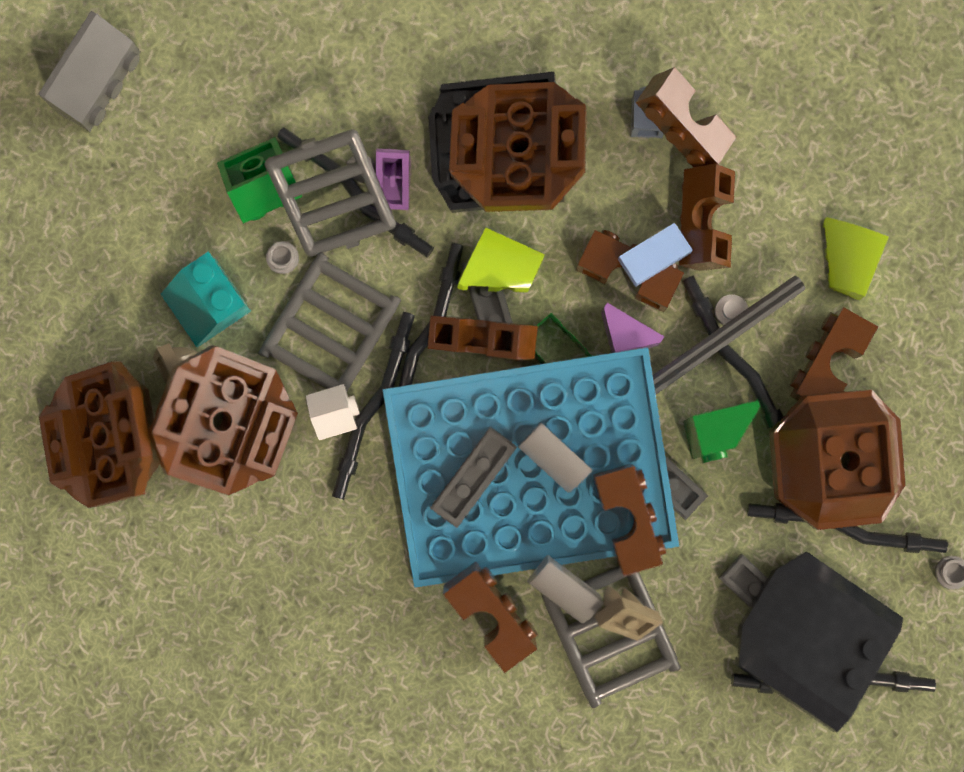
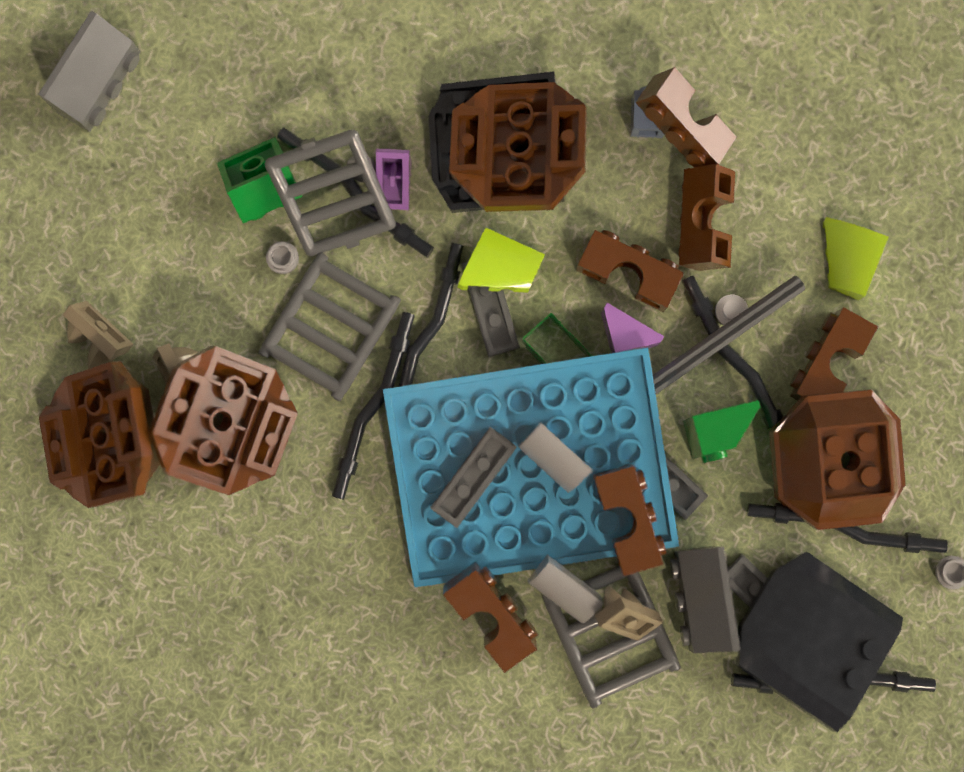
teal slope [161,251,251,348] -> none
white brick [306,384,360,440] -> none
reddish brown arch [428,316,538,360] -> none
light blue tile [618,223,693,287] -> none
none -> dark tan tile [63,301,134,369]
none -> dark grey slope [670,546,740,653]

